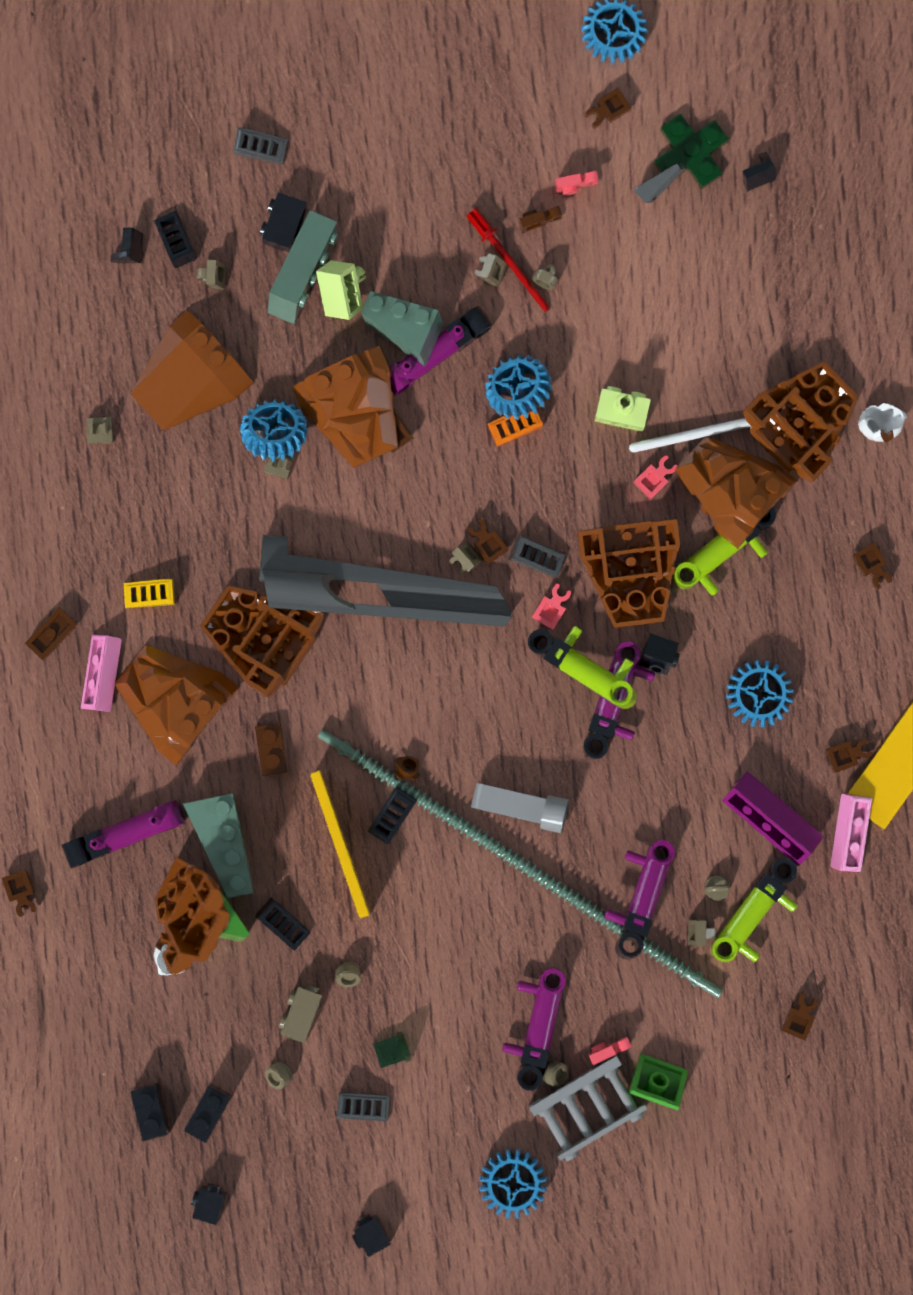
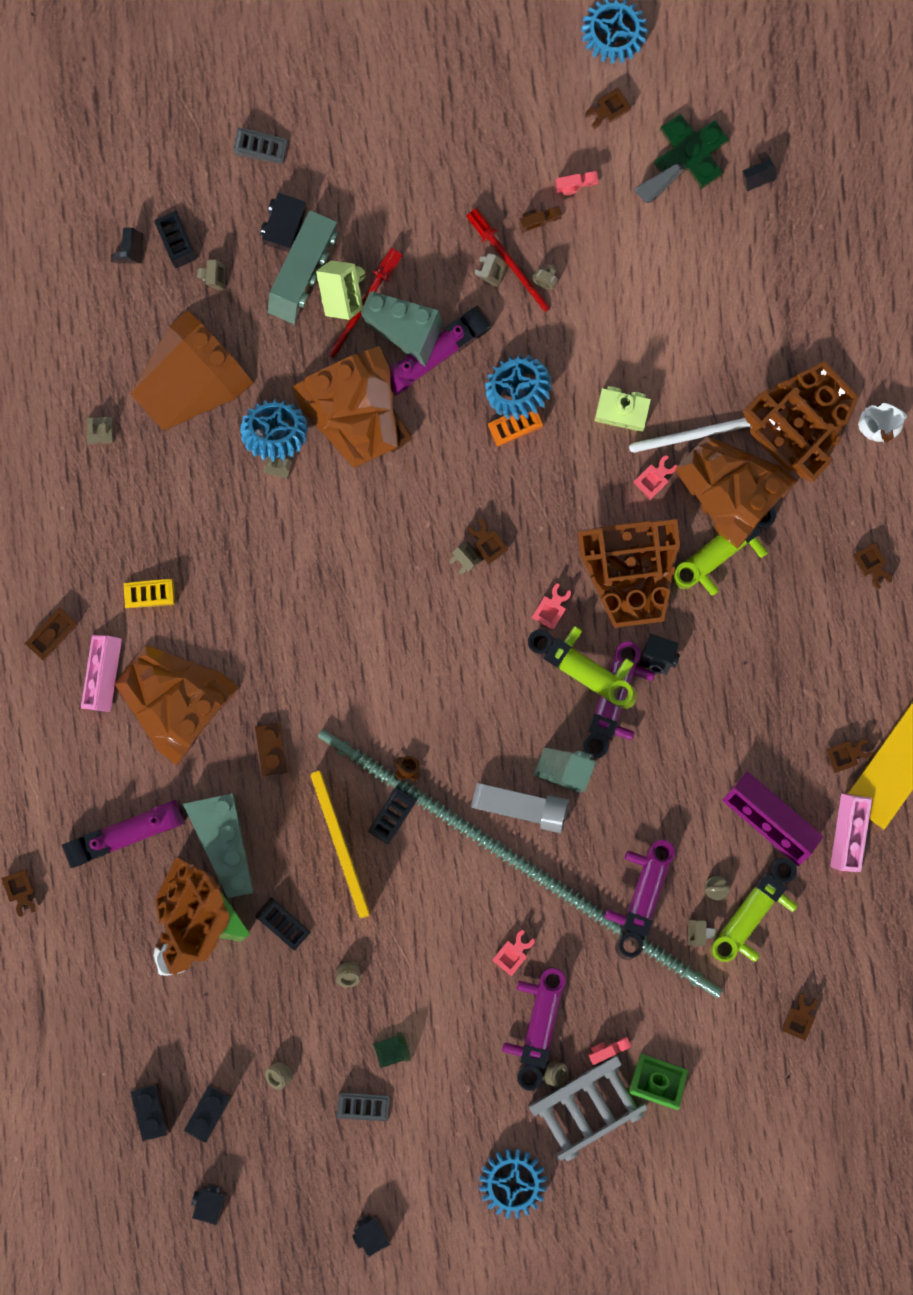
dark orange wedge [200,585,324,698] -> none
dark grey panel [259,534,512,626] -> none
dark tan brick [279,983,323,1044] -> none
dark grey slope [508,536,566,578] -> none
dark azure gear [726,660,794,728] -> none
none -> red piece [329,247,403,357]
none -> coral plate [492,930,535,976]
none -> sand green wedge [533,748,596,793]

